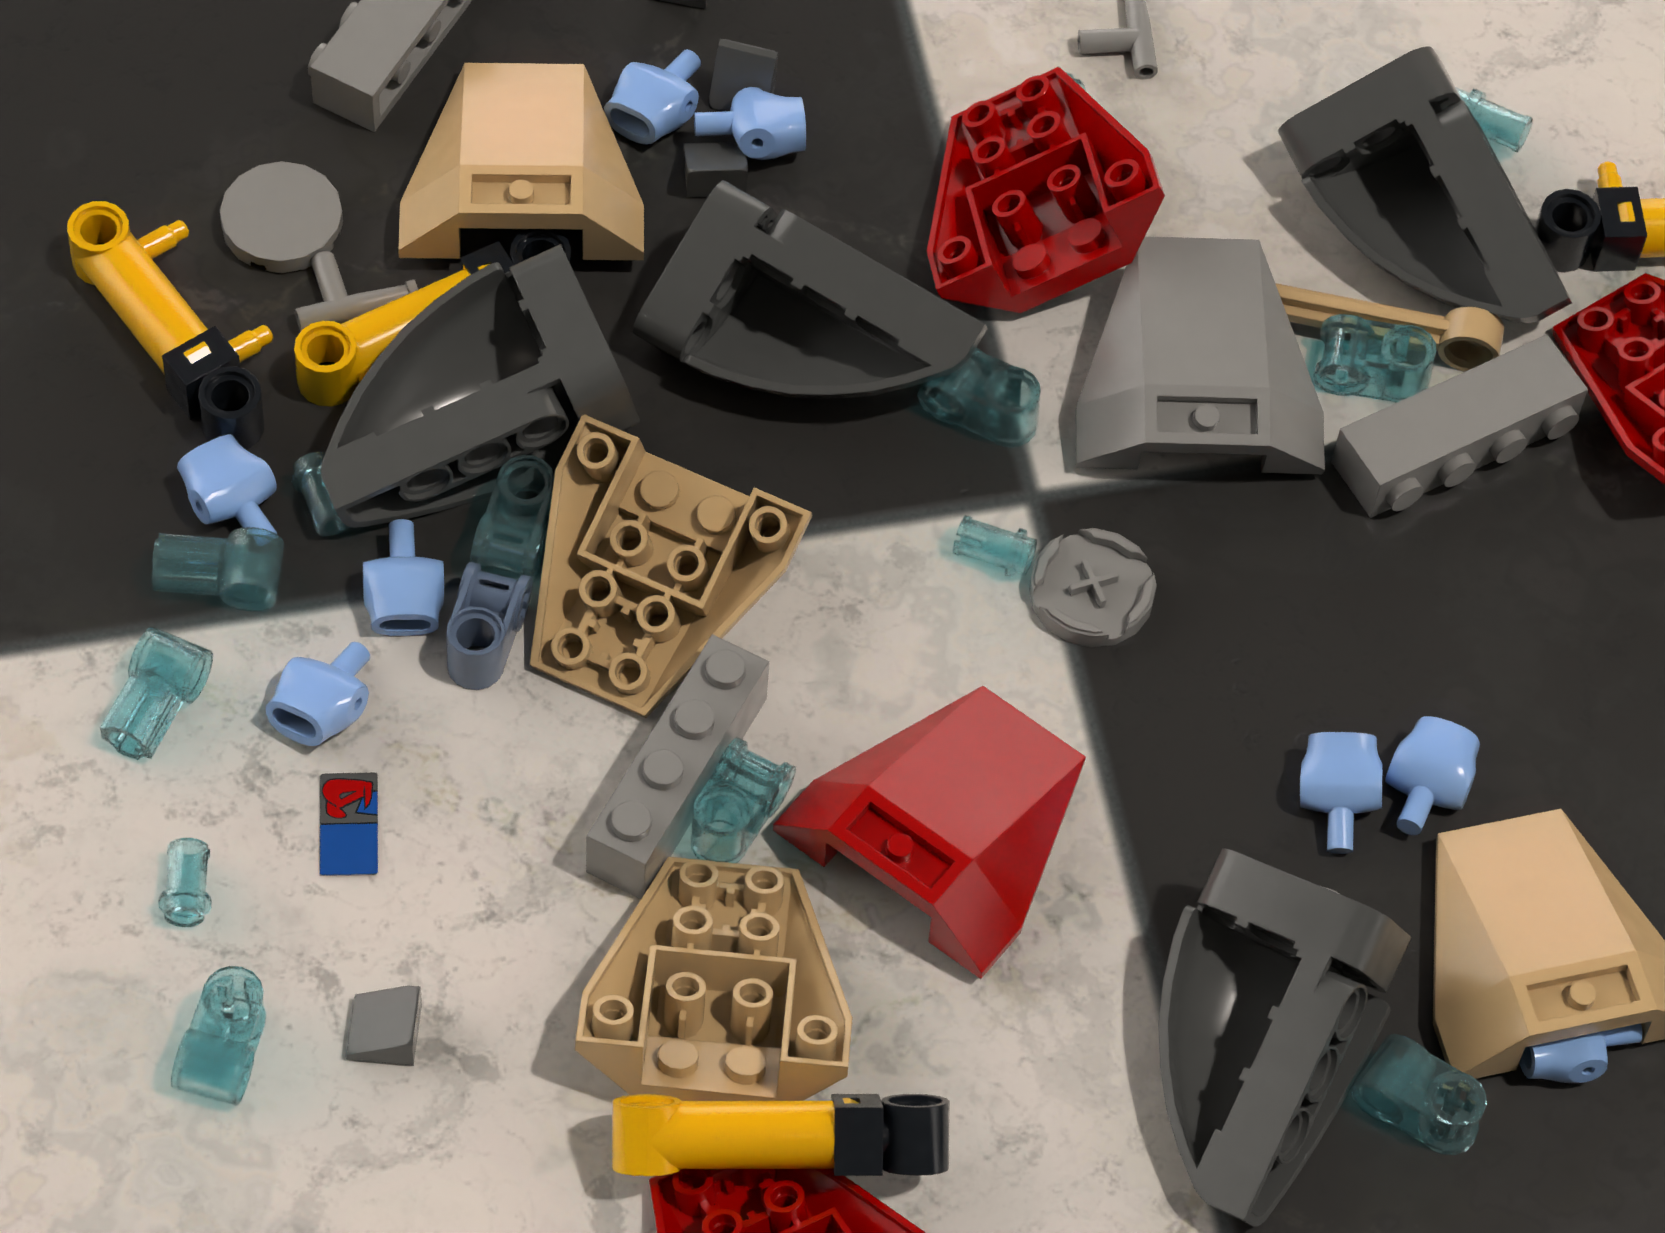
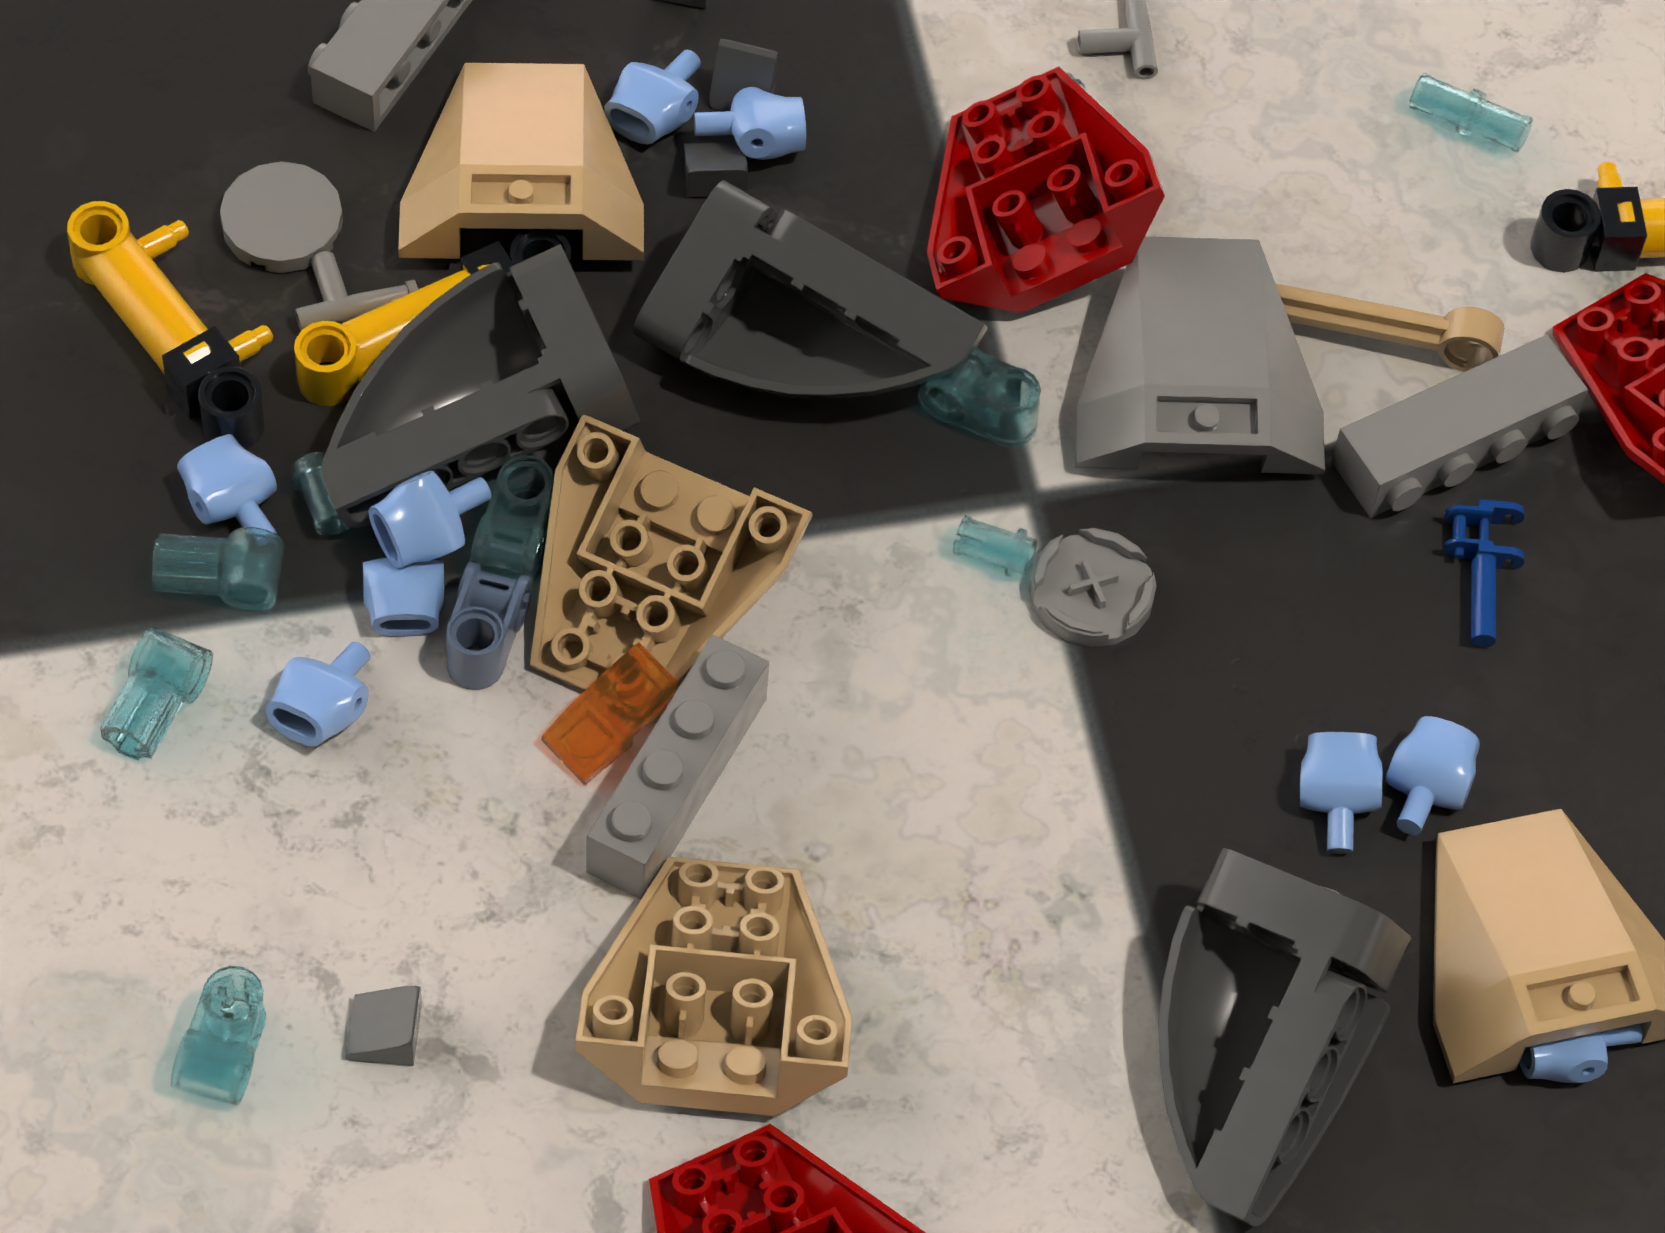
clear light blue pin [158,838,212,927] -> none
sticker [320,772,378,876] -> none
yellow piece [612,1094,950,1176] -> none
clear light blue piece [690,737,796,863] -> none
red wedge [773,686,1086,979] -> none
dark grey panel [1278,46,1572,323] -> none
clear light blue piece [1313,314,1436,403] -> none
clear light blue piece [1351,1034,1487,1155] -> none
none -> light blue piece [368,471,492,568]
none -> clear orange slope [541,642,681,786]
none -> blue piece [1444,499,1524,648]

